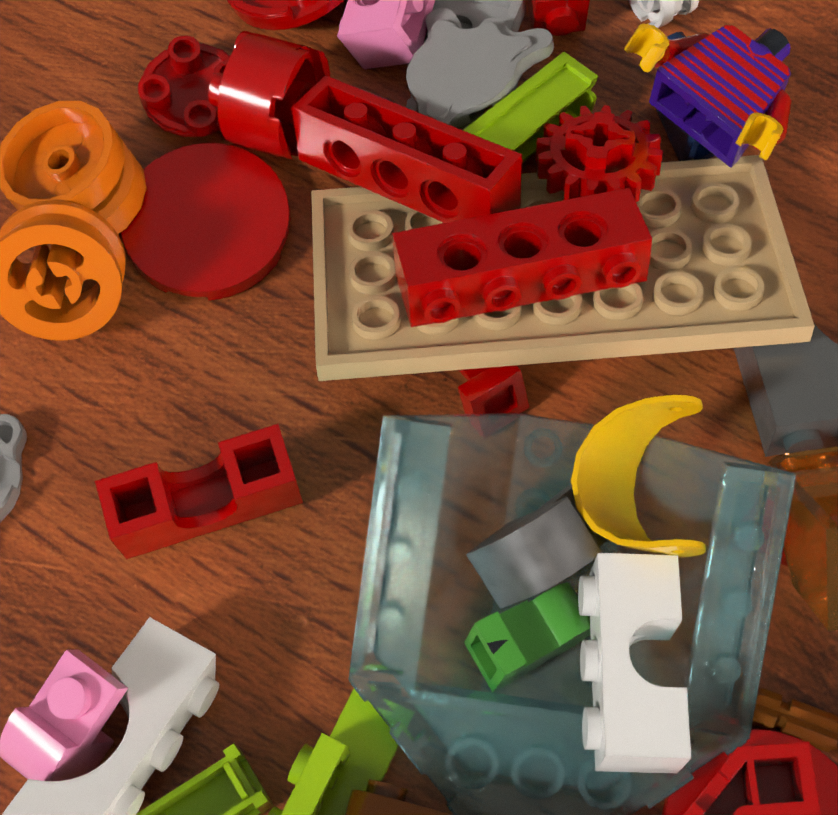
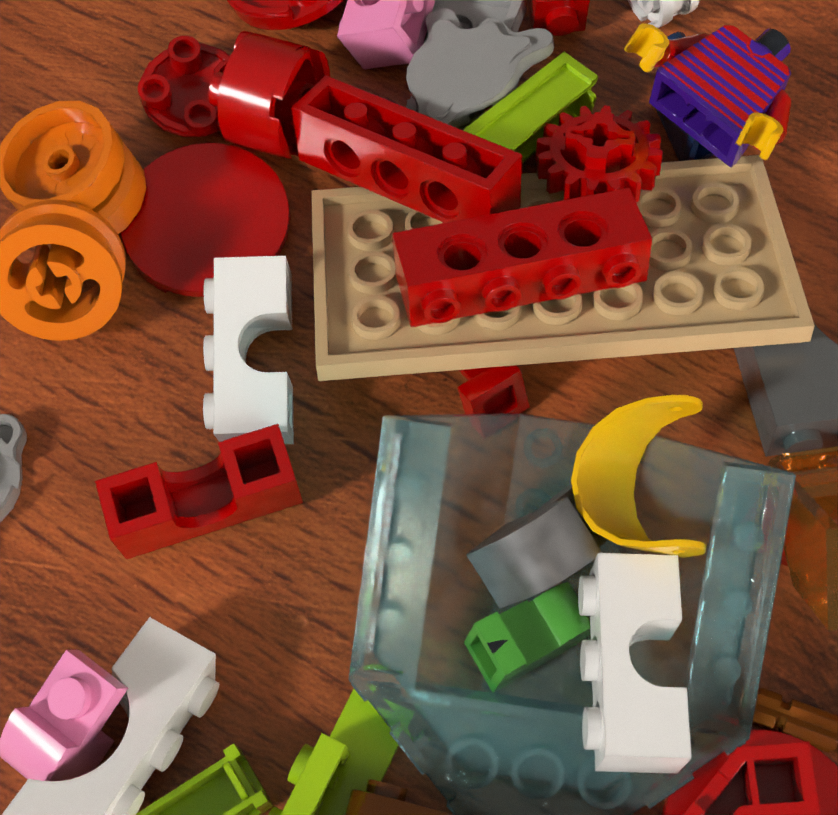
none -> white arch [203,255,294,444]

